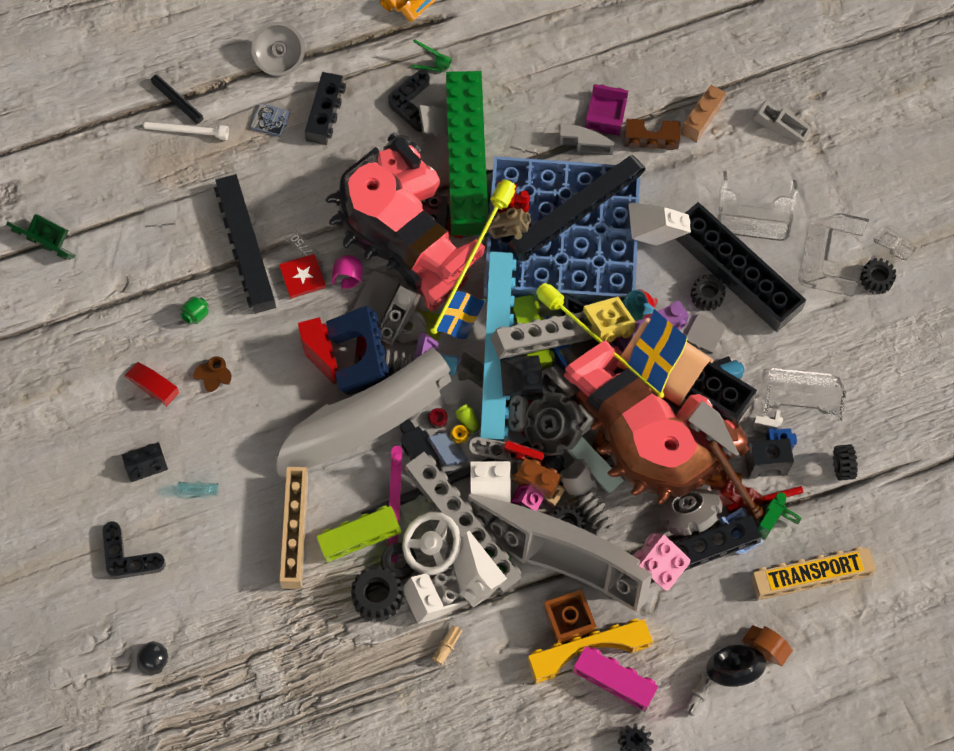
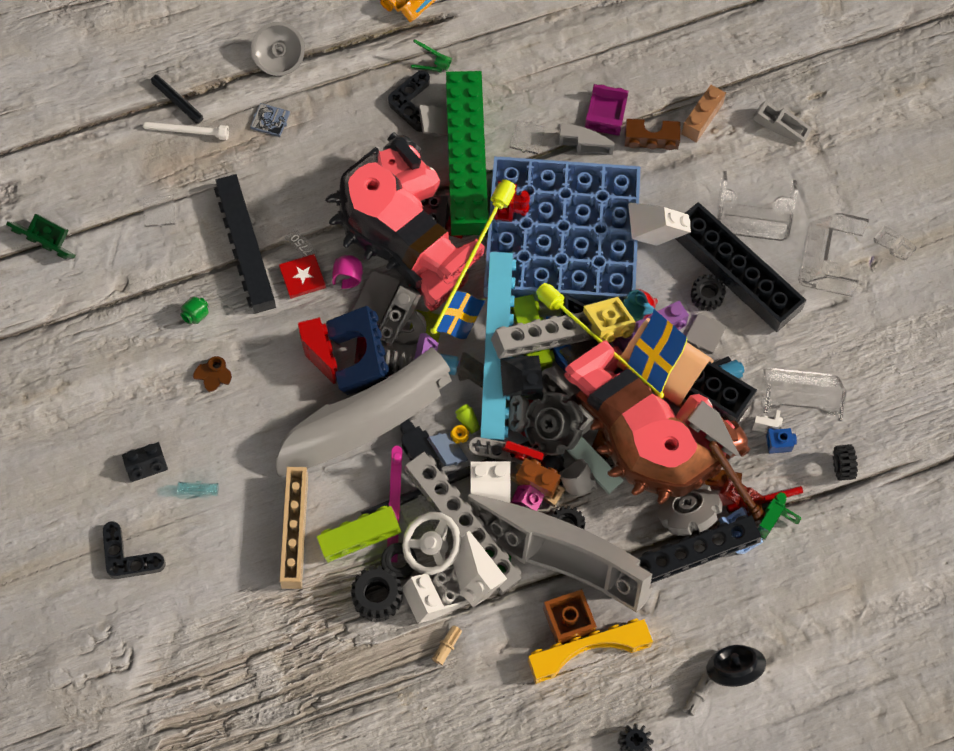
red slope [125,362,179,407] -> none
black hair [137,641,168,676] -> none
black brick [305,72,346,145] -> none
dark red tile [428,408,448,428] -> none
dark tan brick [485,208,531,239] -> none
black beam [508,155,646,262] -> none
dark pink brick [573,646,659,712] -> none
light grey piece [574,491,615,535] -> none
bright pink bracket [633,533,690,590] -> none
dark orange brick [741,625,793,666] -> none
black piece [745,438,794,479] -> none
brick [751,547,876,601] -> none
black tyre [860,258,896,294] -> none

